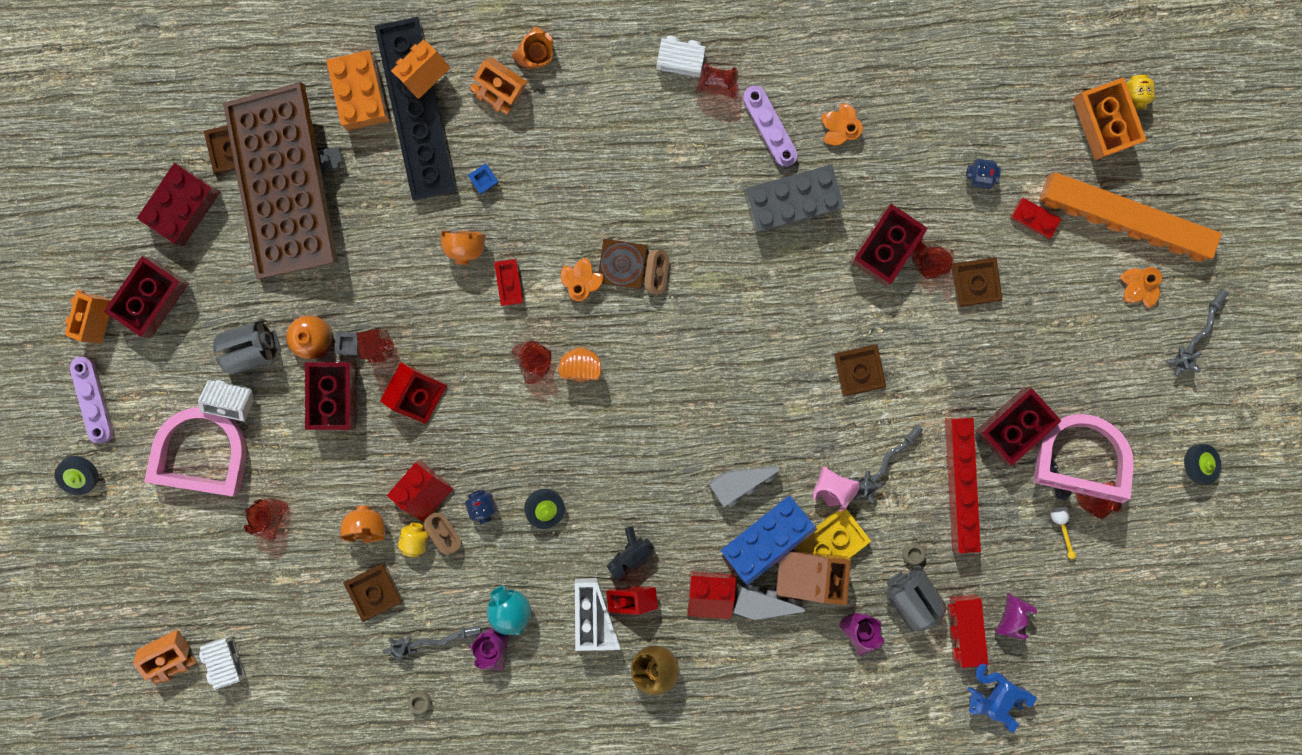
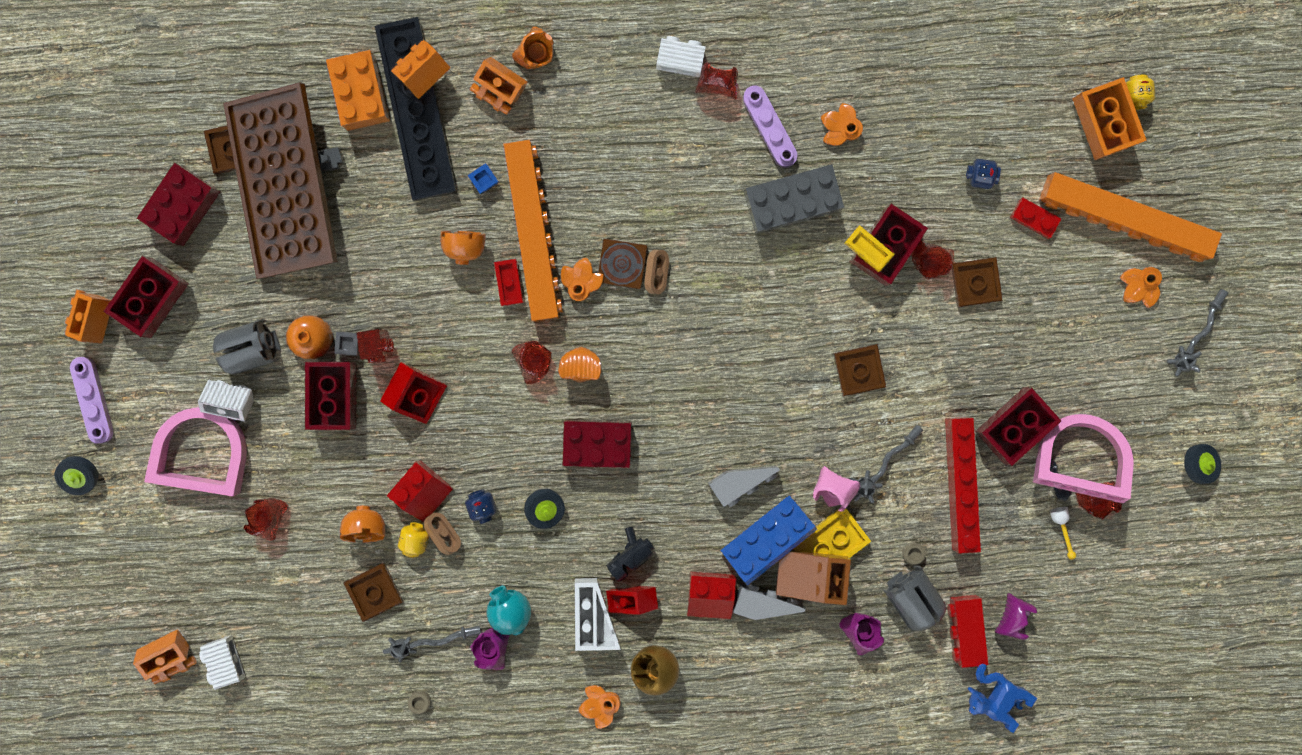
none -> orange brick [504,140,563,322]
none -> dark red brick [562,420,631,468]
none -> orange plate [579,685,621,729]
none -> yellow tile [844,225,894,272]

